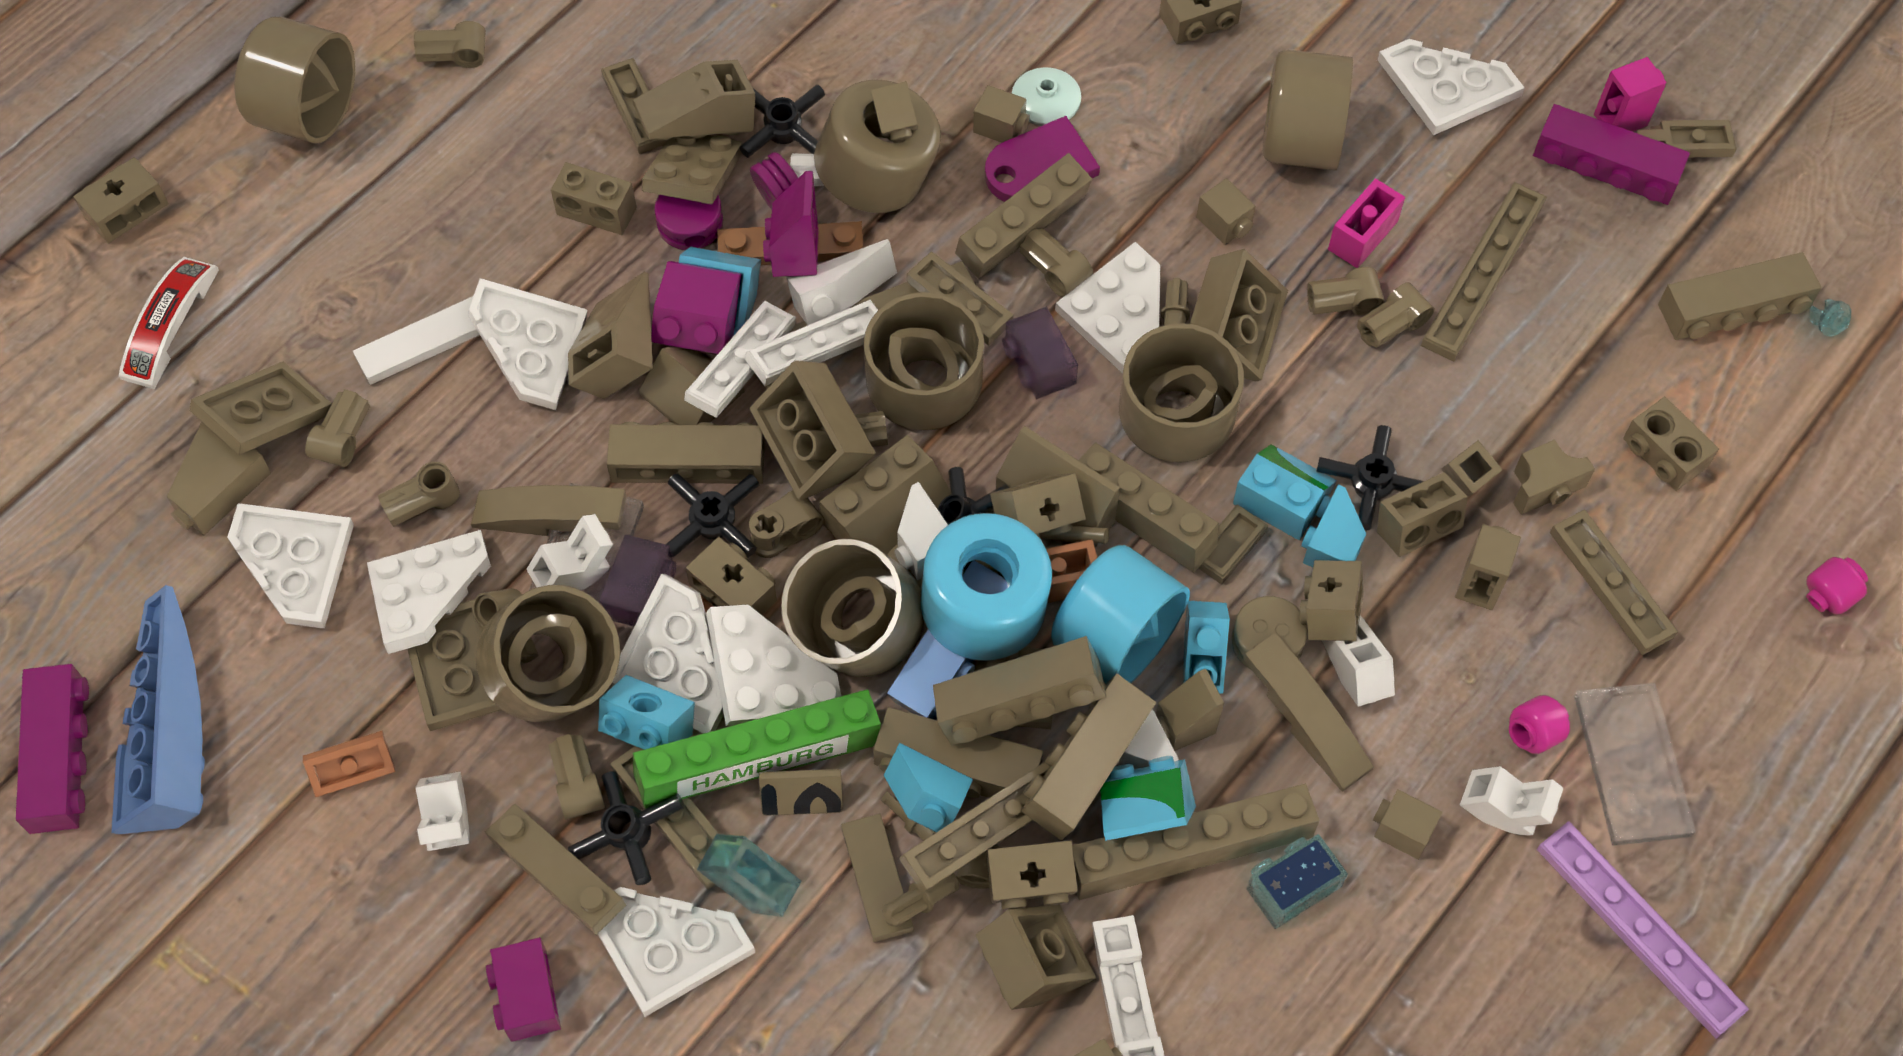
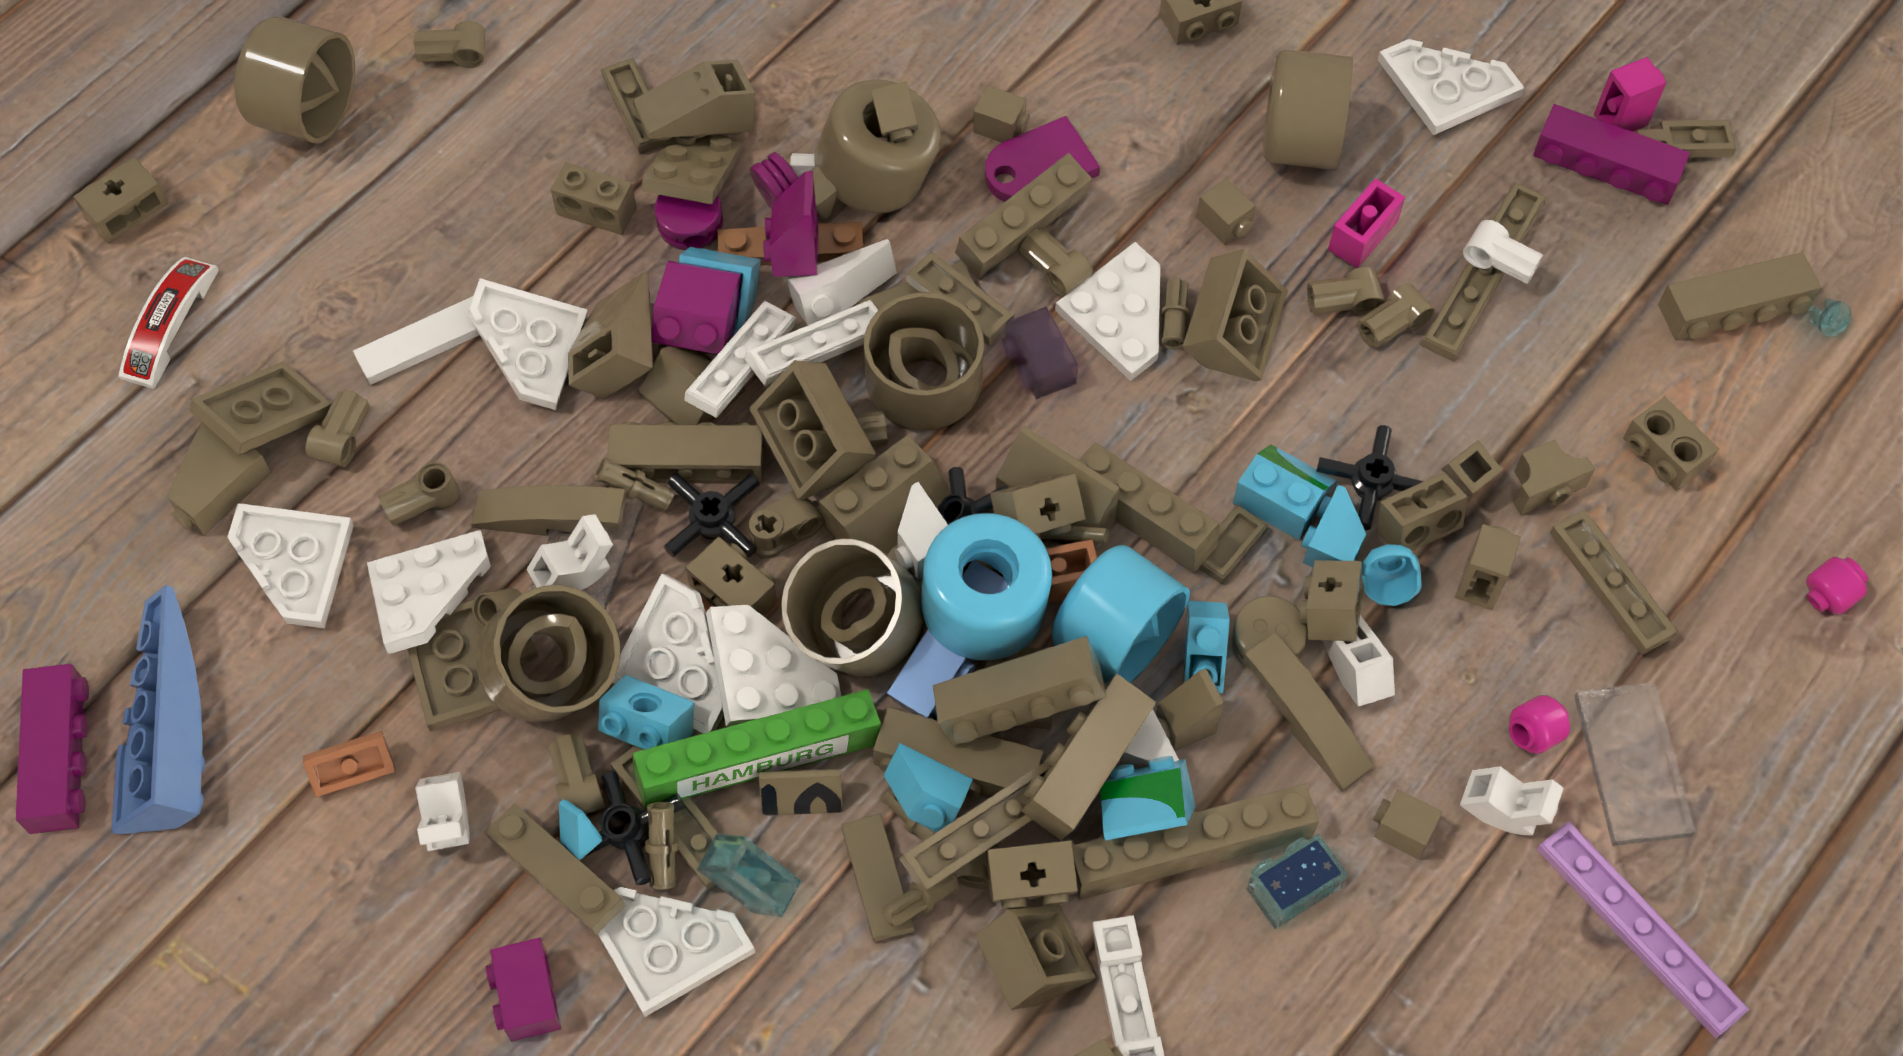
brick [599,534,676,627] -> none
black bar [739,85,825,158] -> none
light aqua dish [1012,67,1081,126] -> none
dark tan piece [1119,323,1244,462] -> none
none -> medium azure slope [559,799,602,860]
none -> dark tan pin [594,457,674,512]
none -> dark tan pin [645,802,678,890]
none -> dark tan slope [810,167,837,221]
none -> medium azure hair [1362,544,1421,606]
none -> white piece [1463,220,1543,284]

